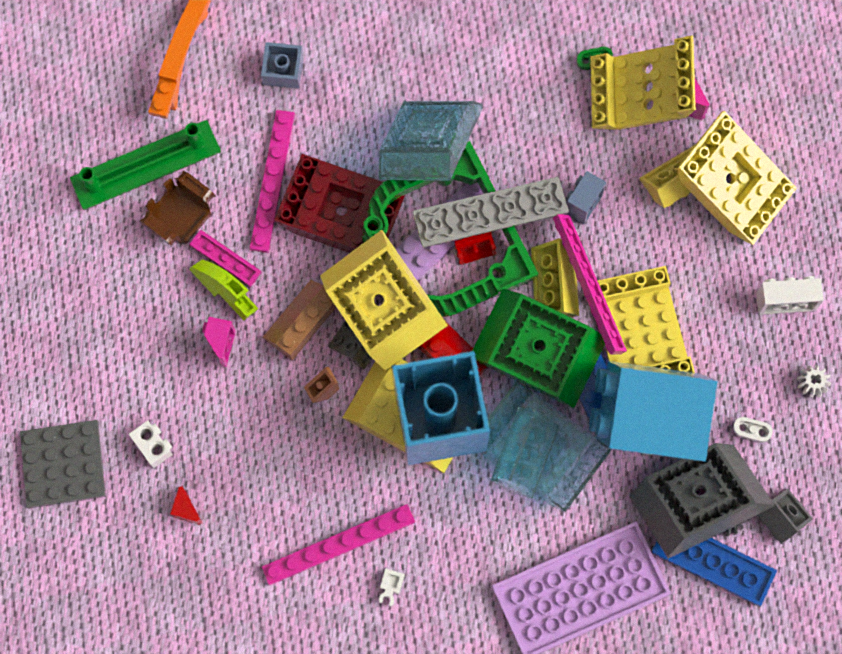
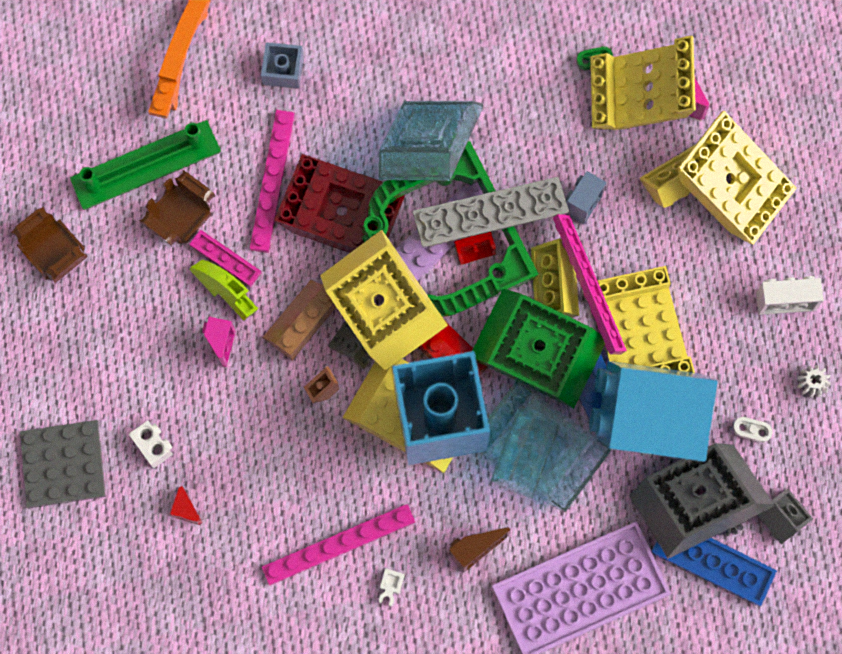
none -> reddish brown piece [11,206,88,283]
none -> reddish brown slope [449,527,511,573]

